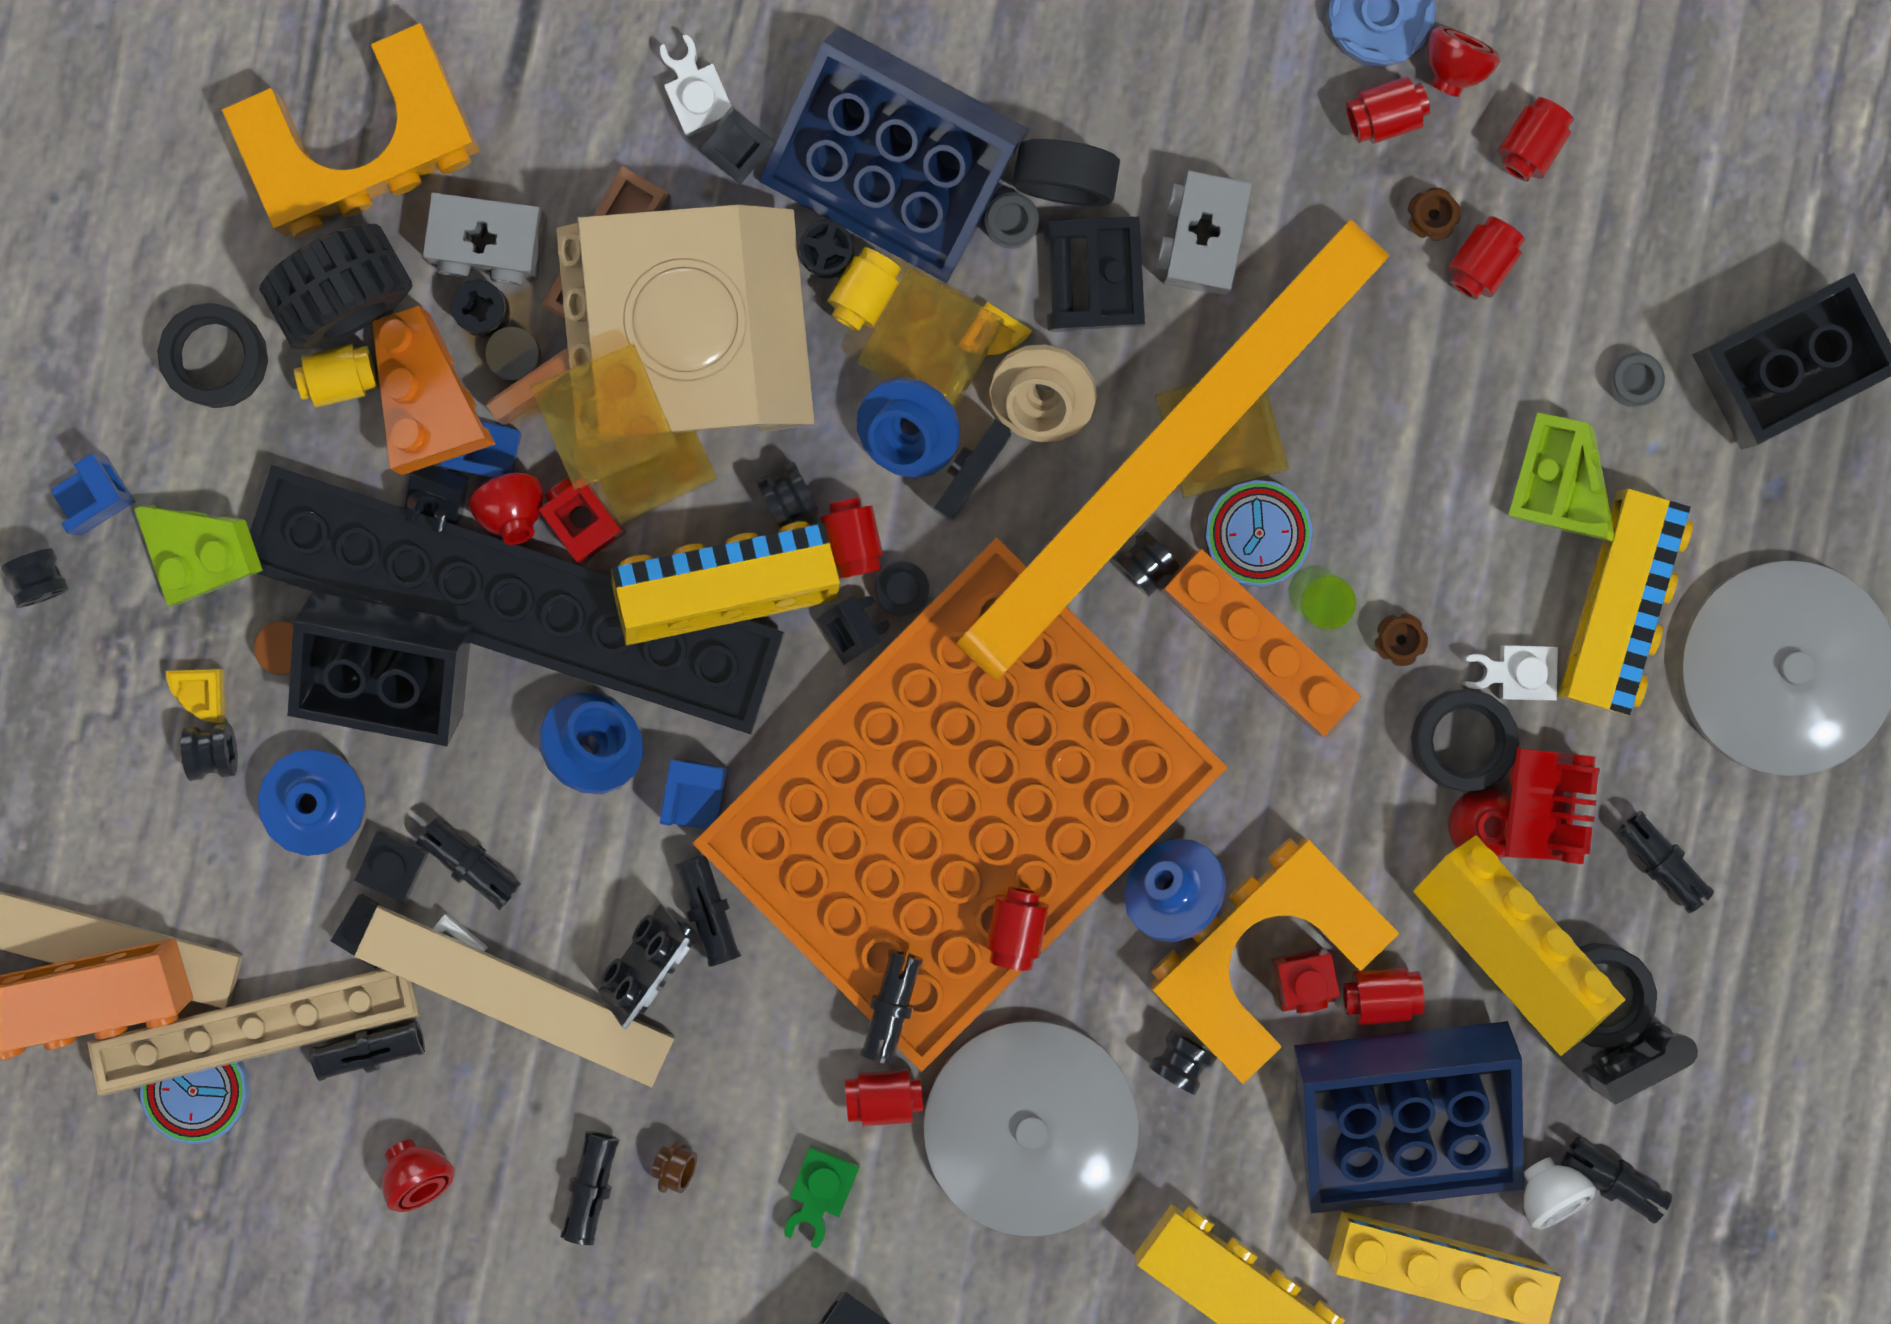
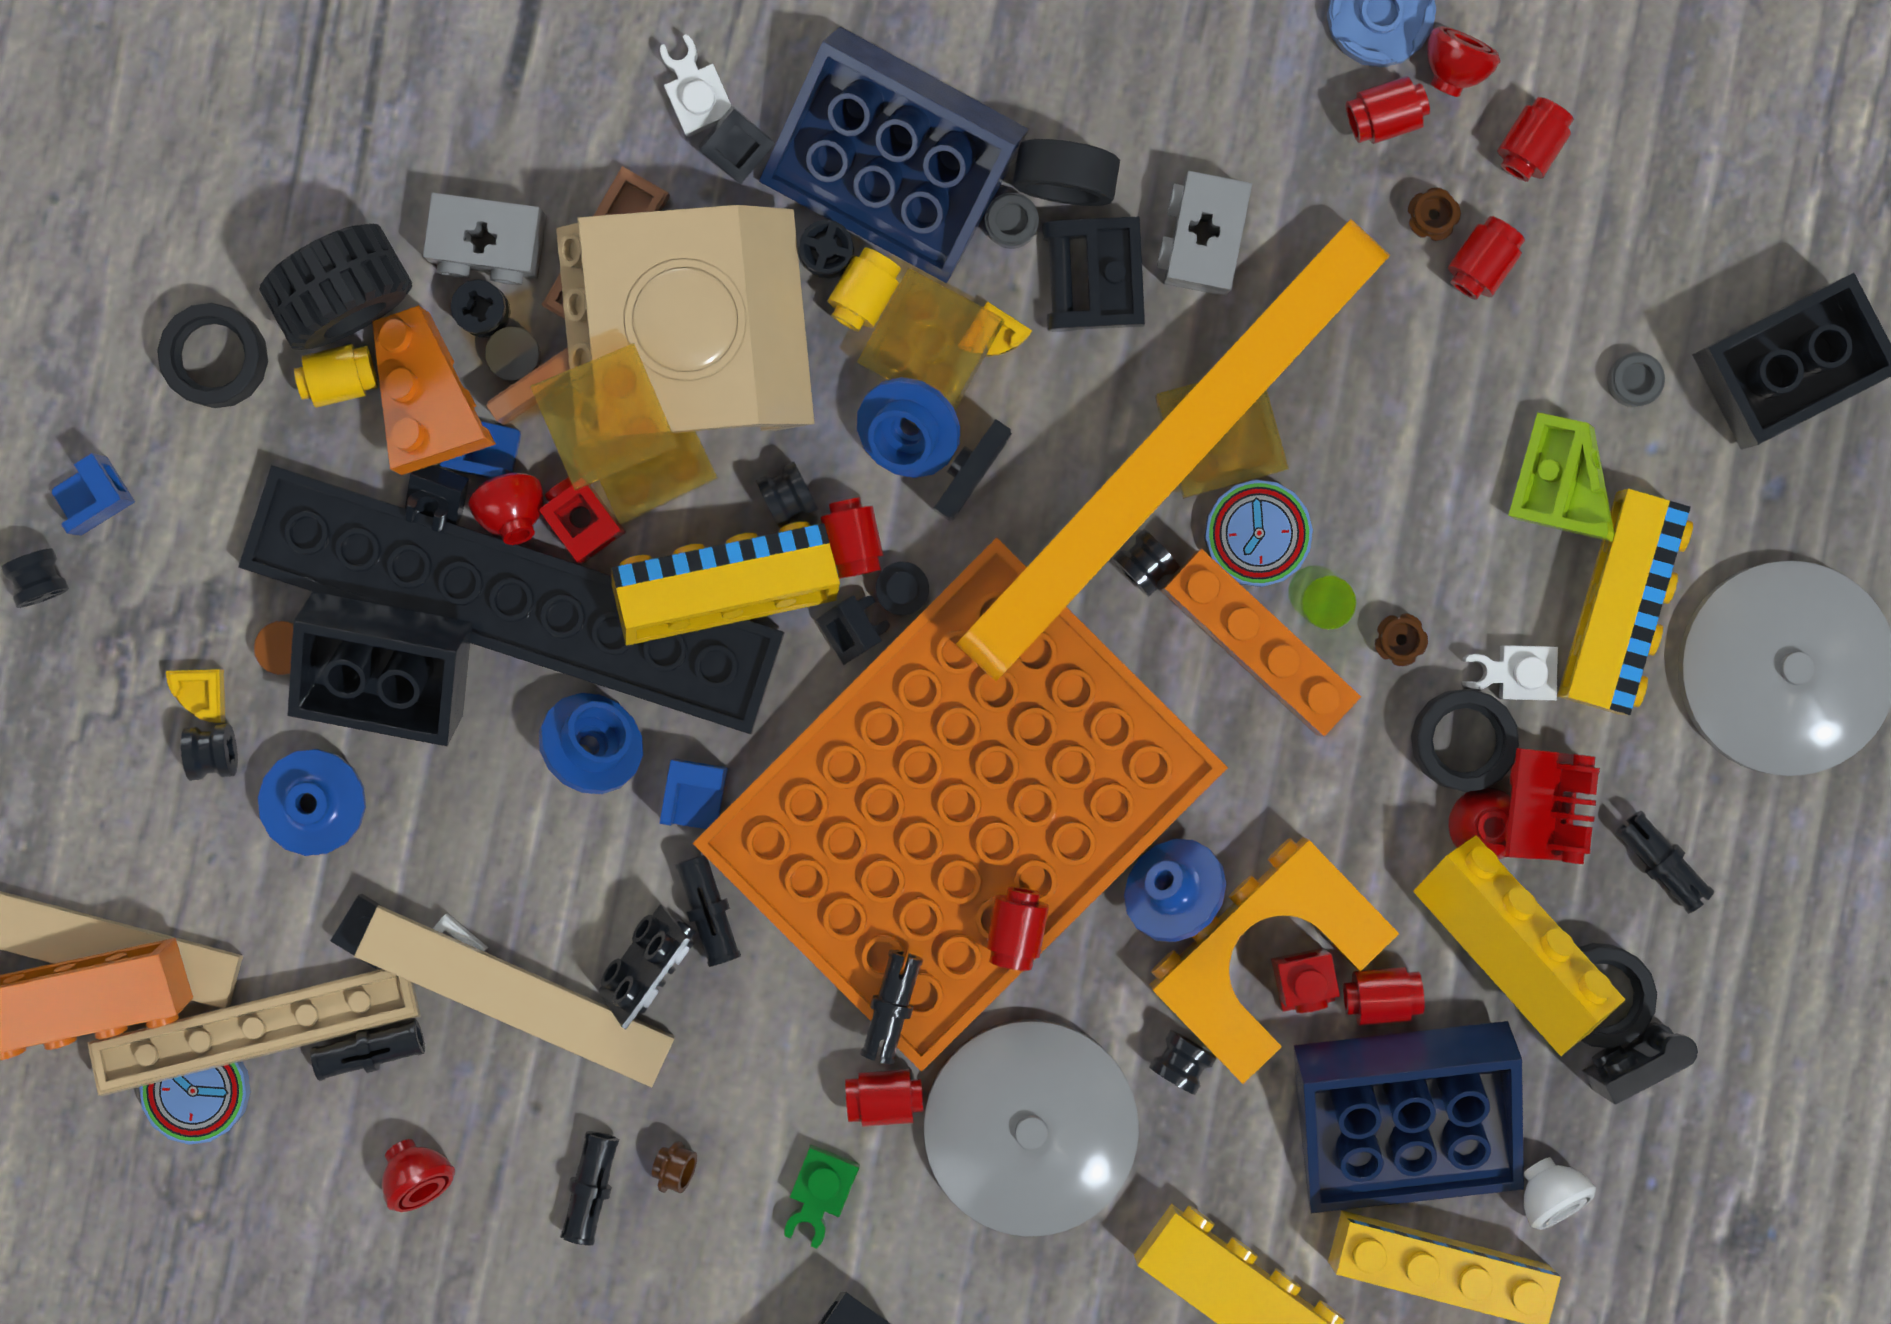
lime wing [134,505,263,606] -> none
light orange arch [221,23,481,239] -> none
black plate [354,831,429,903] -> none
black pin [416,816,521,910] -> none
tan piece [989,344,1097,443] -> none
black pin [1561,1137,1672,1224] -> none

